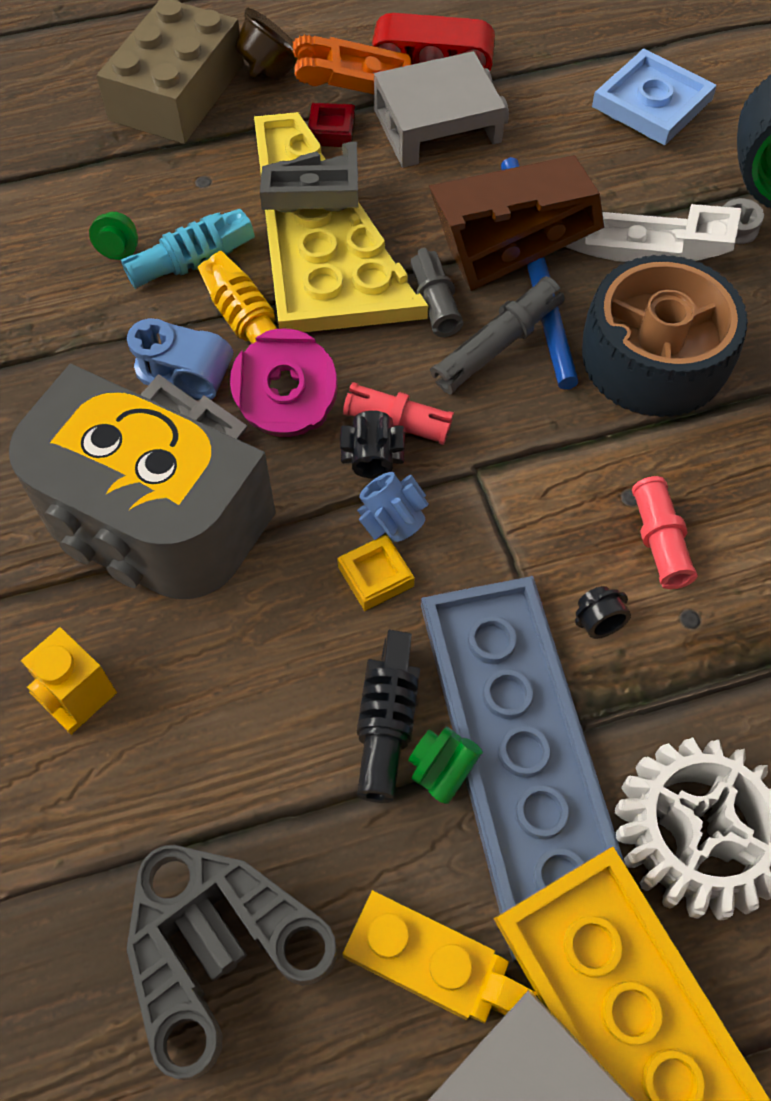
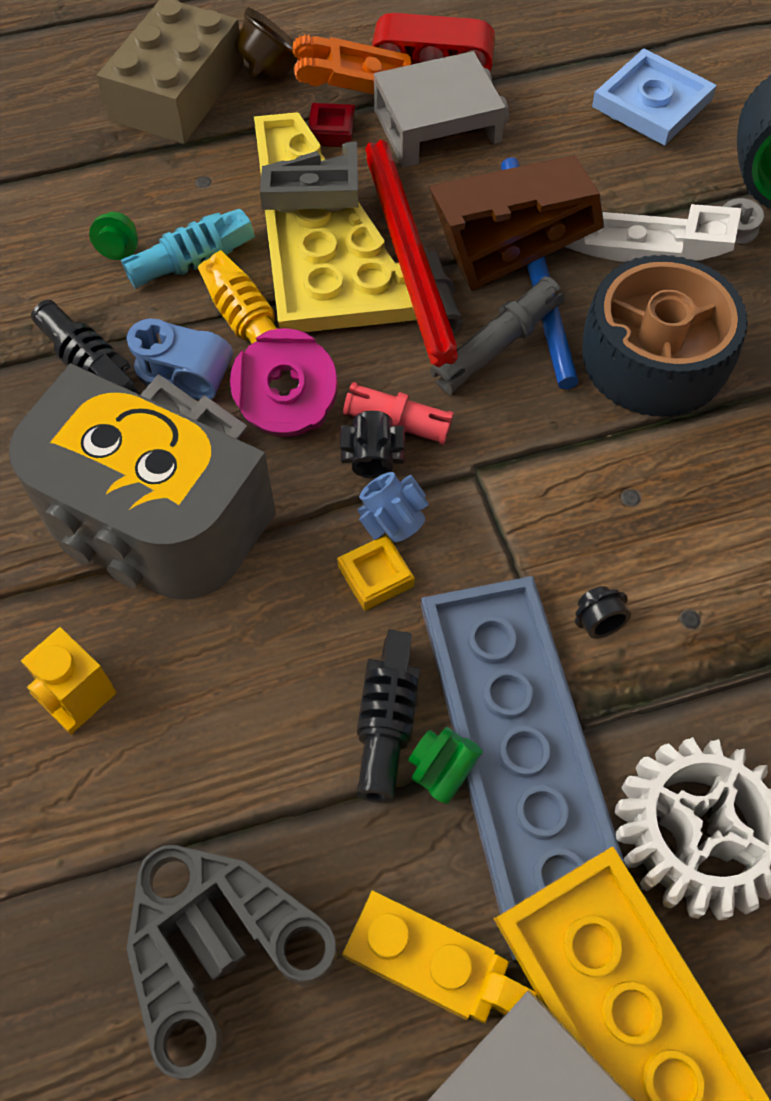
coral pin [632,476,698,589] -> none
none -> black hinge [31,299,140,395]
none -> red axle [365,139,458,368]

